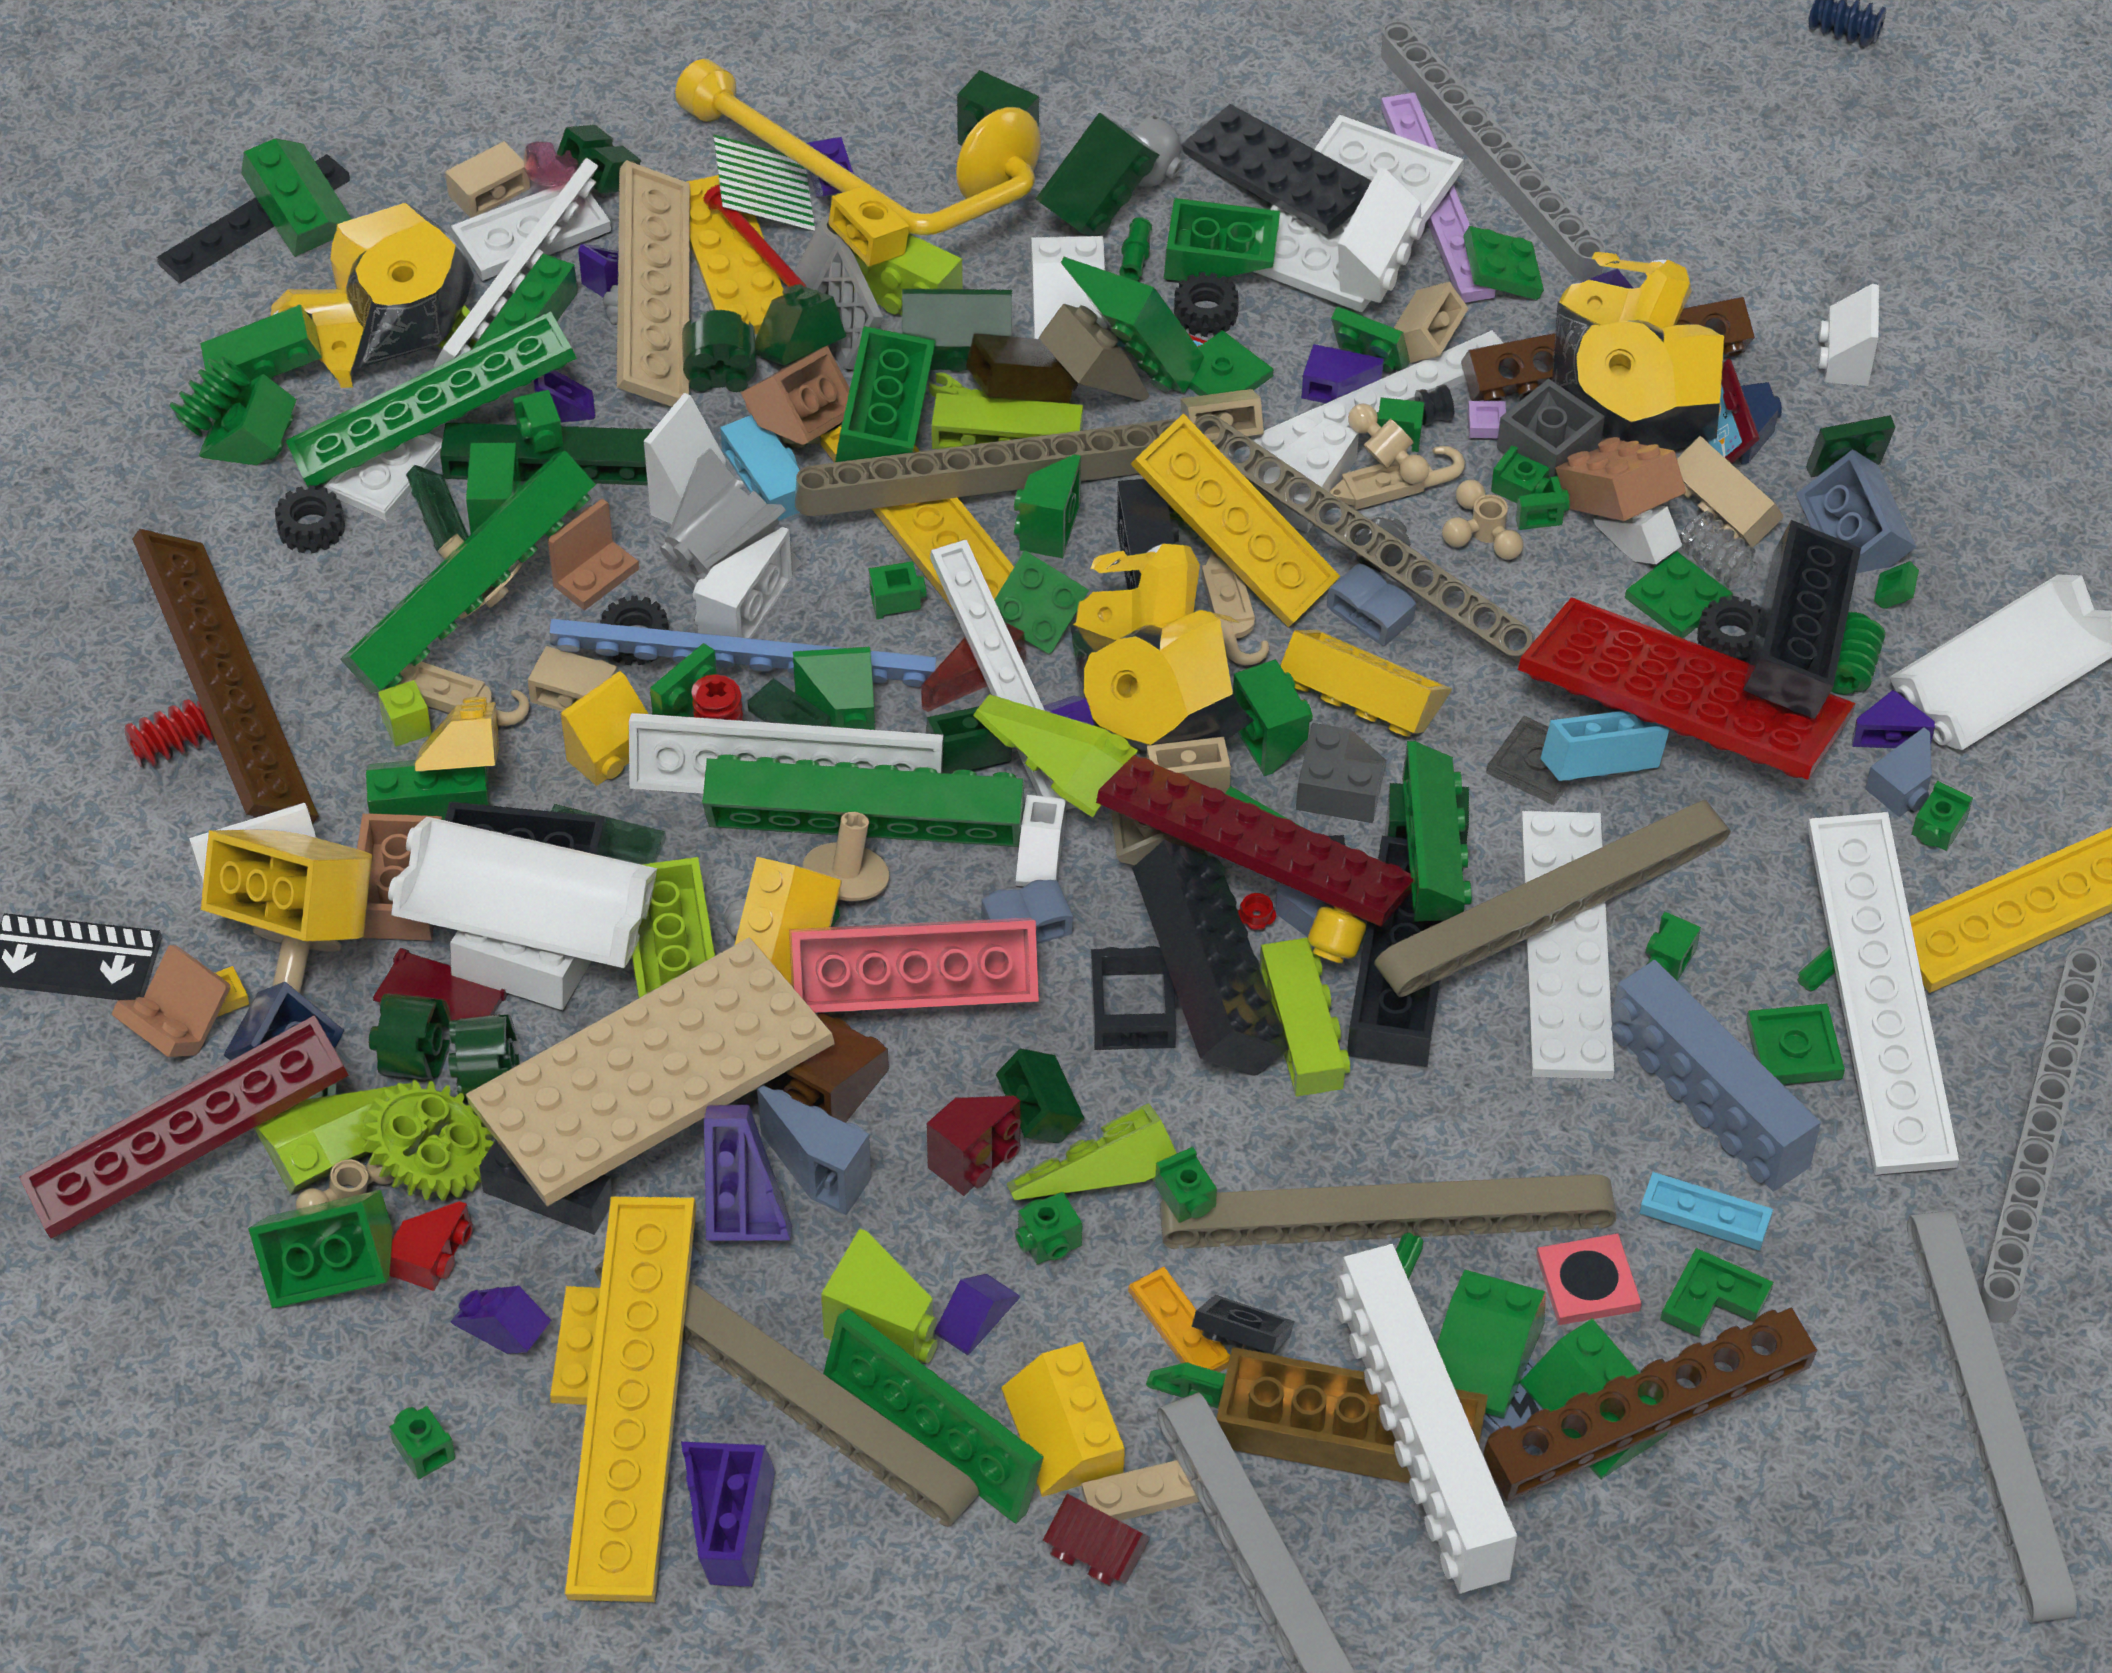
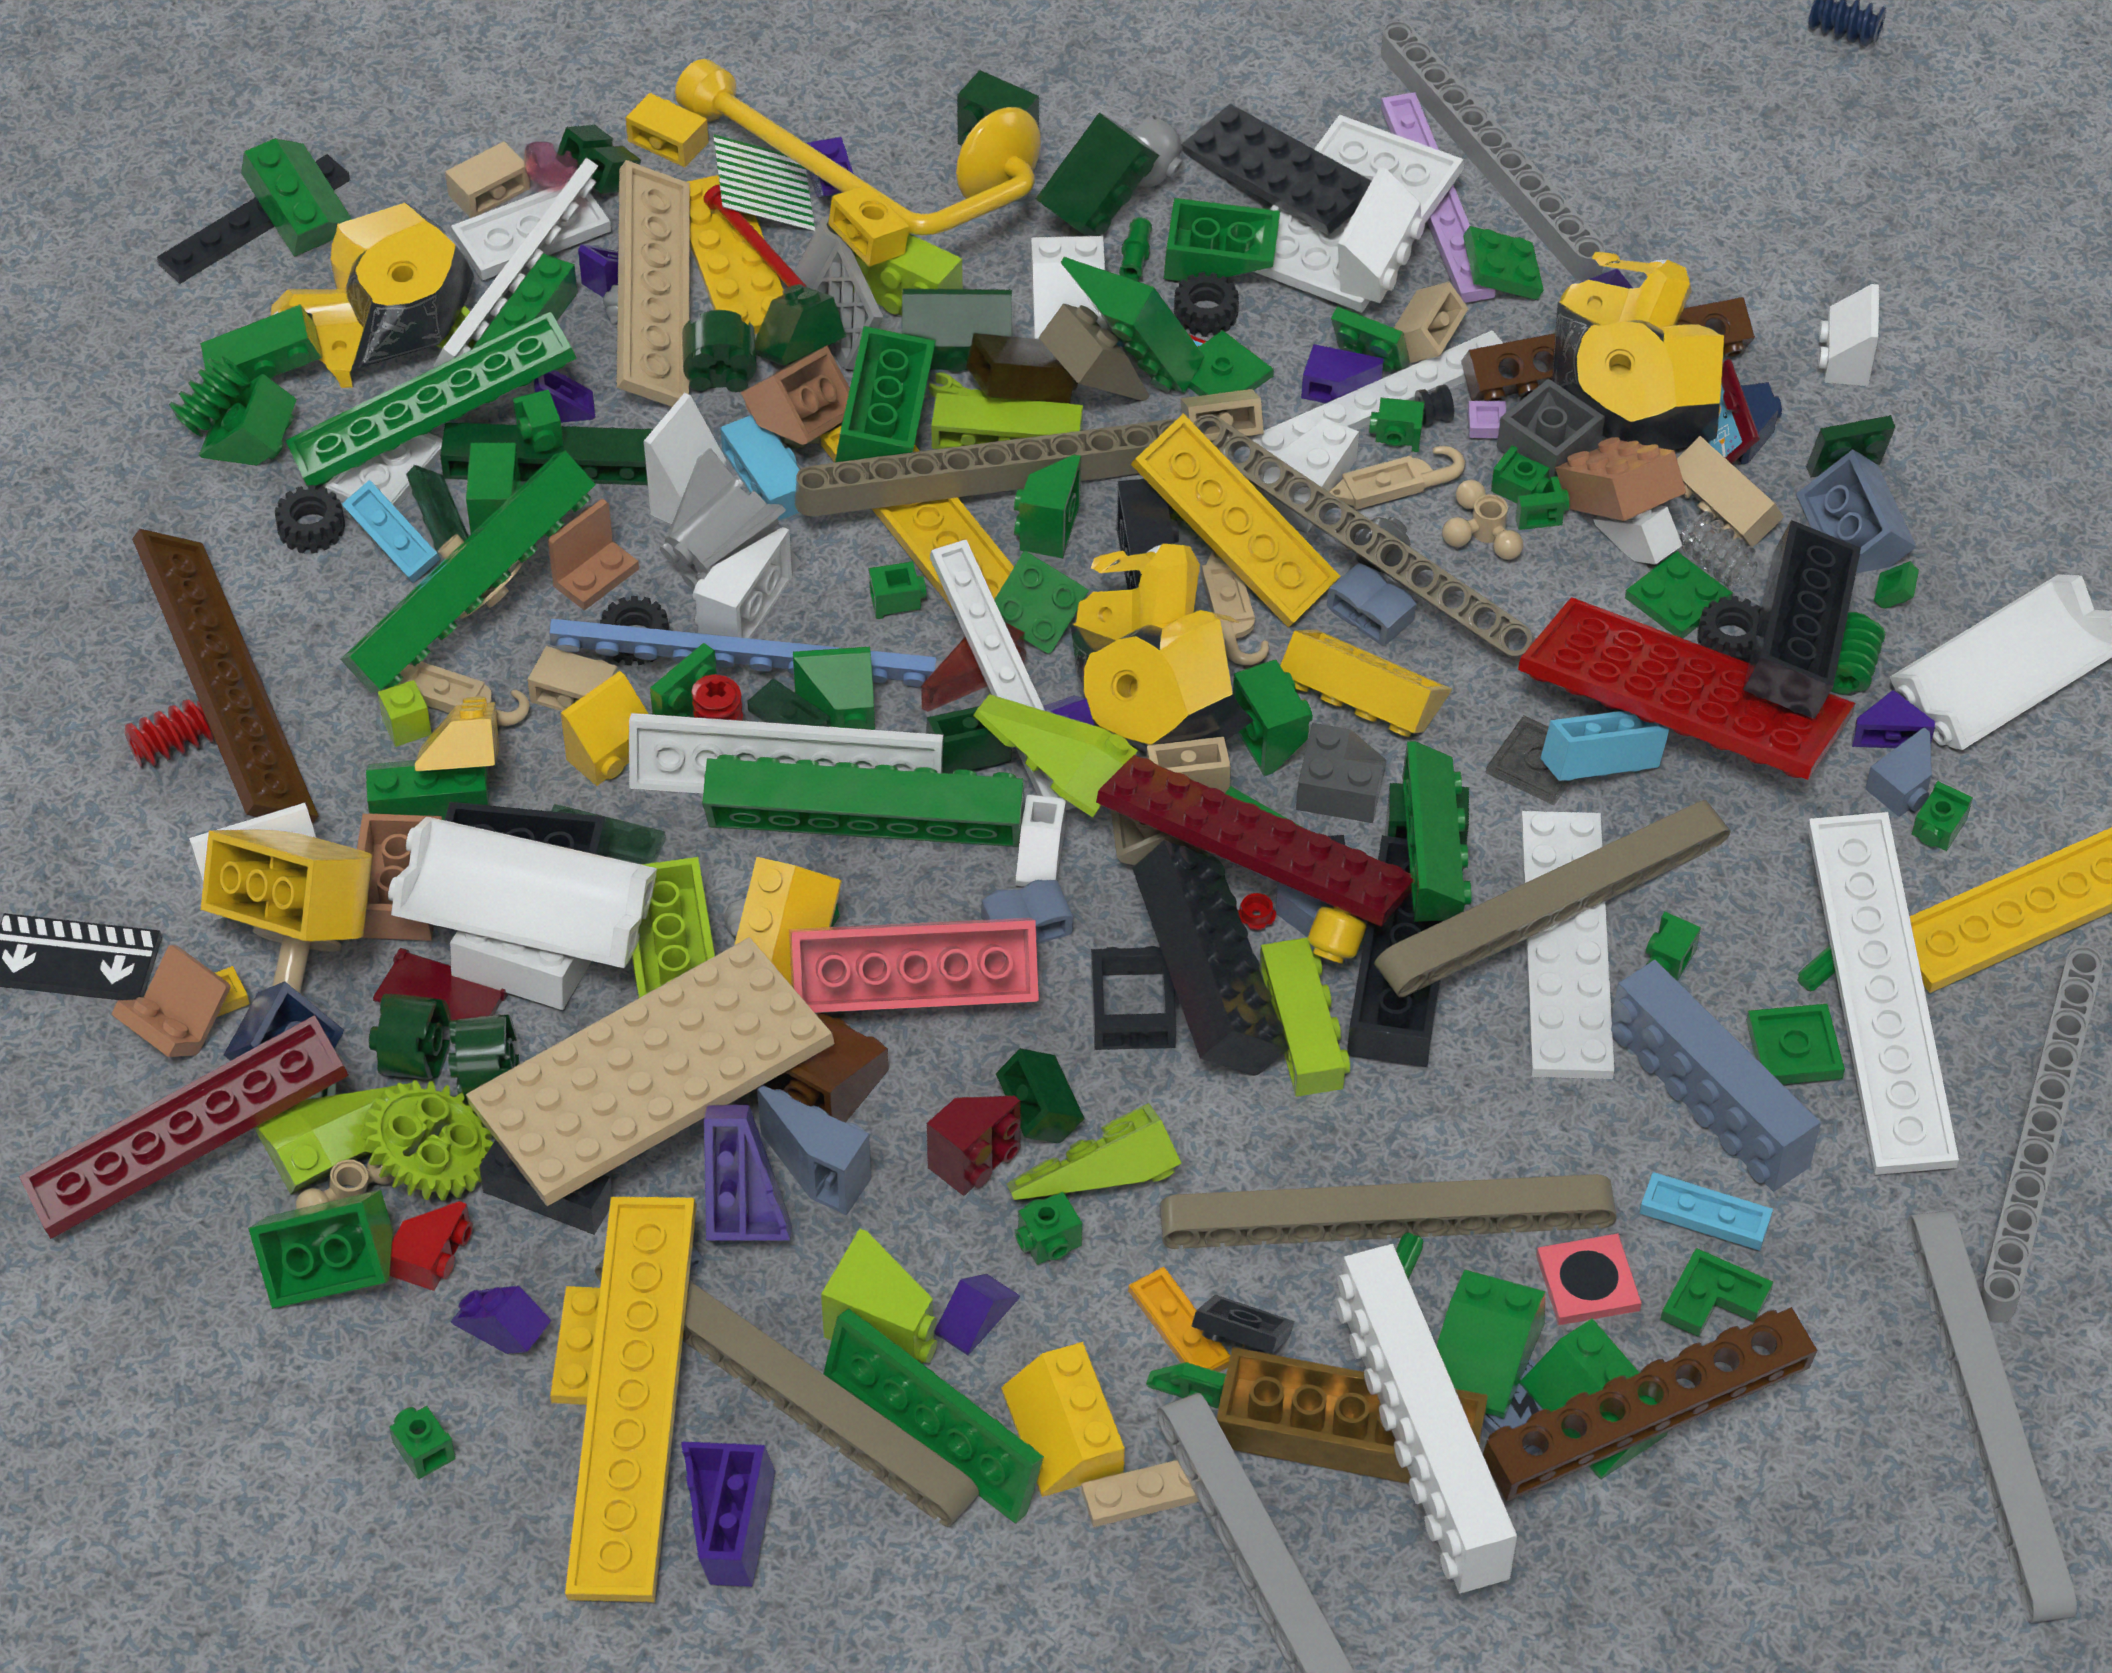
tan piece [802,812,889,901] -> none
dark red brick [1043,1493,1150,1587] -> none
green brick [1155,1147,1217,1223] -> none
tan piece [1348,404,1429,484] -> none
none -> medium azure plate [342,480,441,583]
none -> yellow brick [625,93,709,168]

